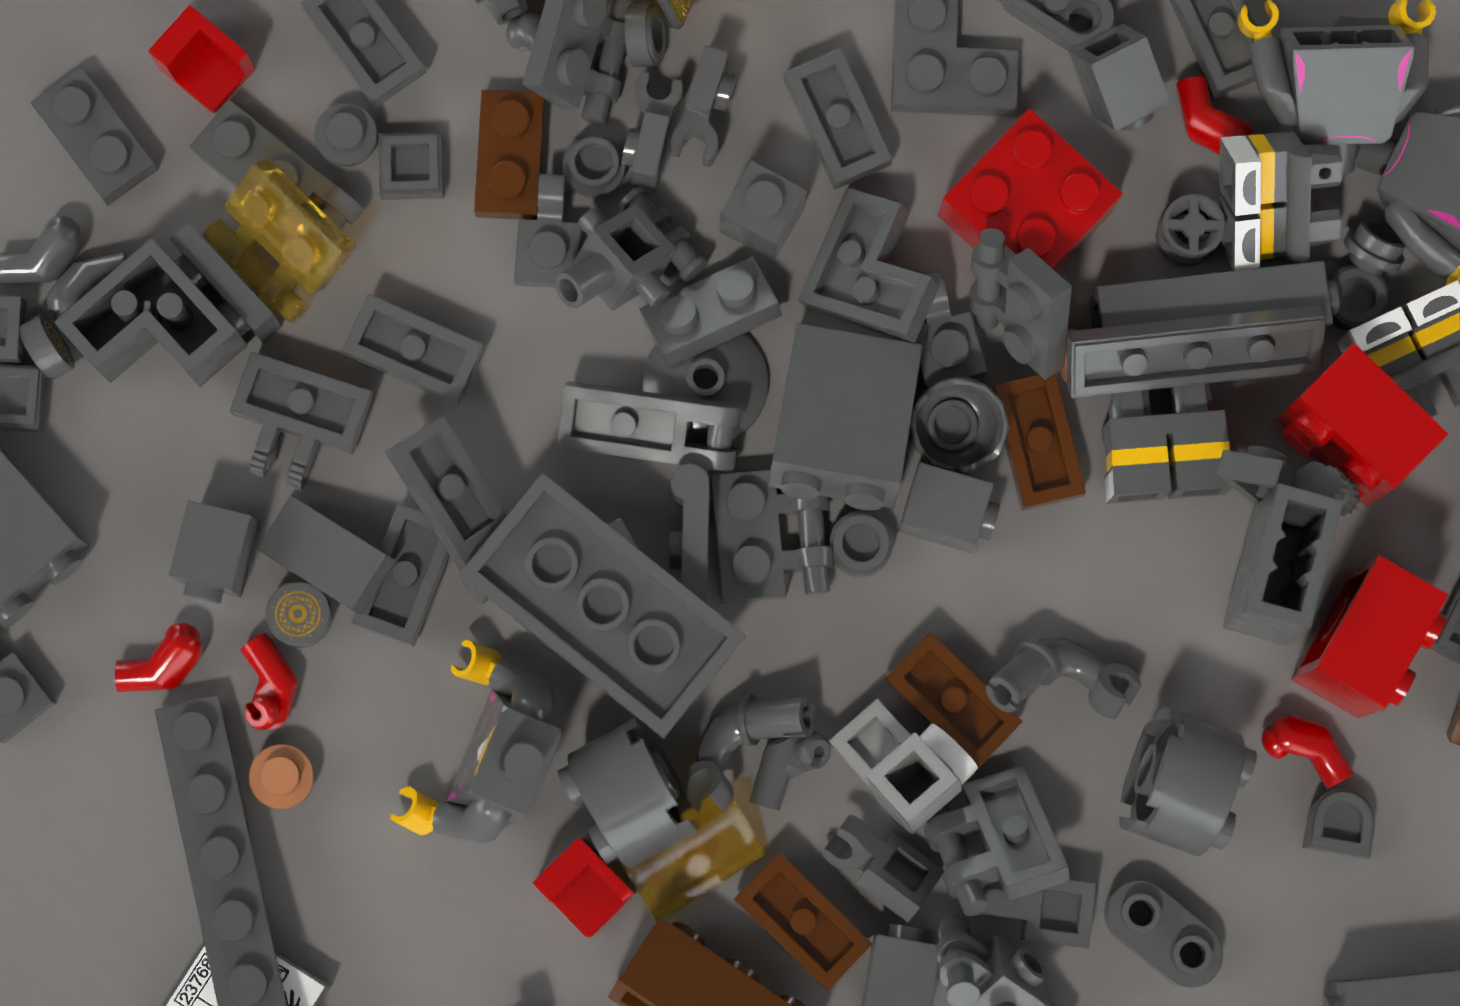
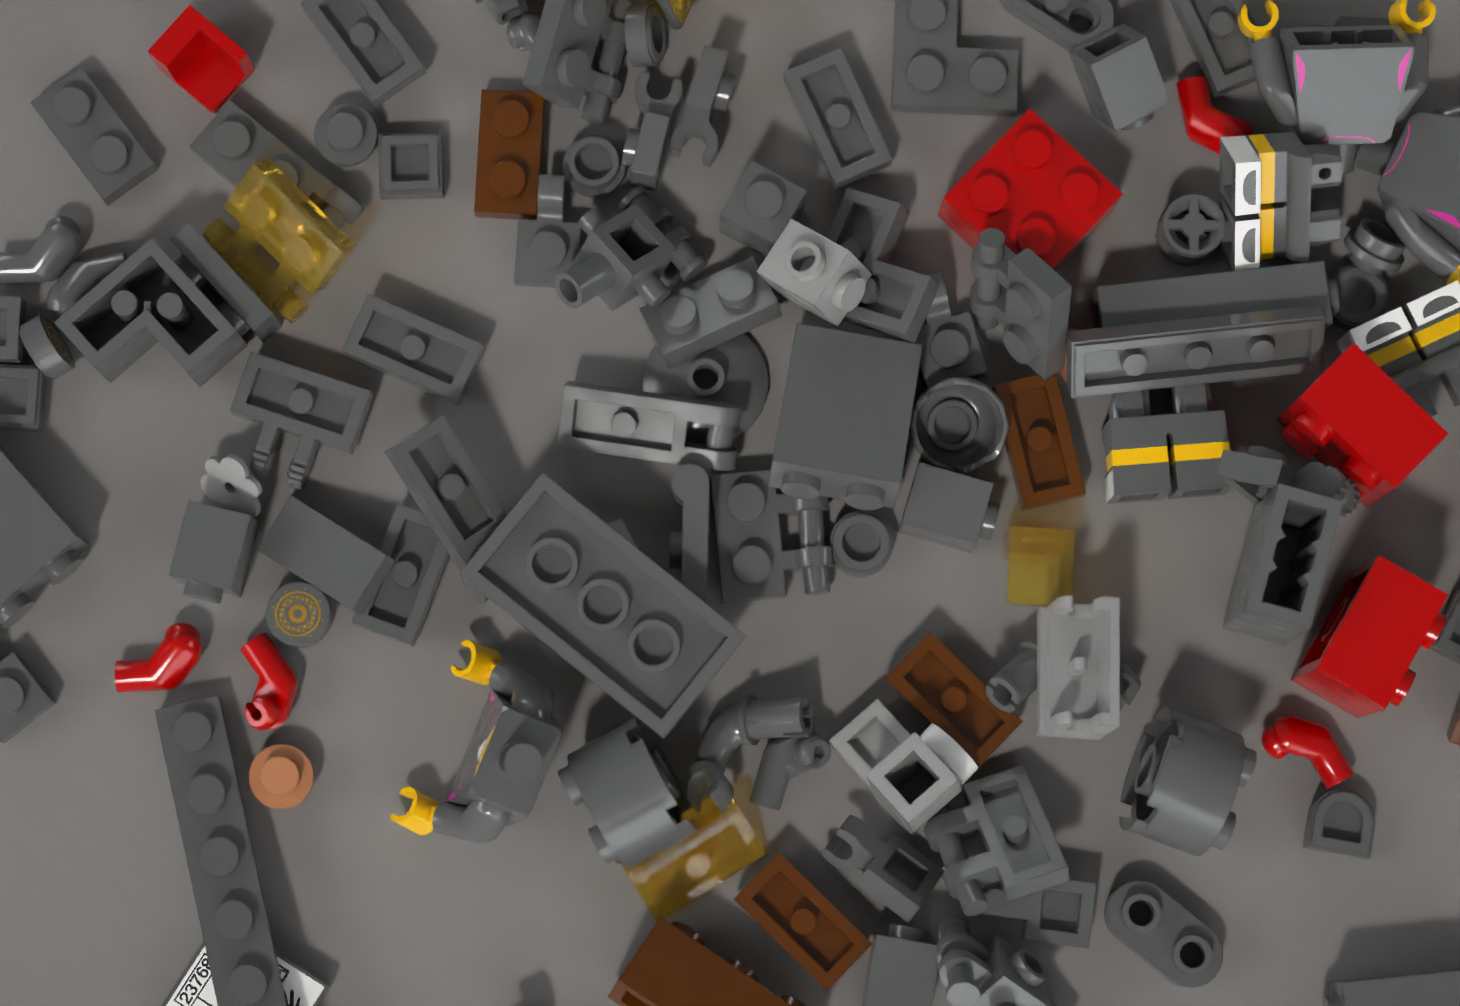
red panel [532,837,635,937] -> none
none -> light grey plant [200,454,262,518]
none -> light grey brick [757,219,872,327]
none -> clear yellow panel [1003,526,1075,607]
none -> light grey hinge [1036,595,1120,740]

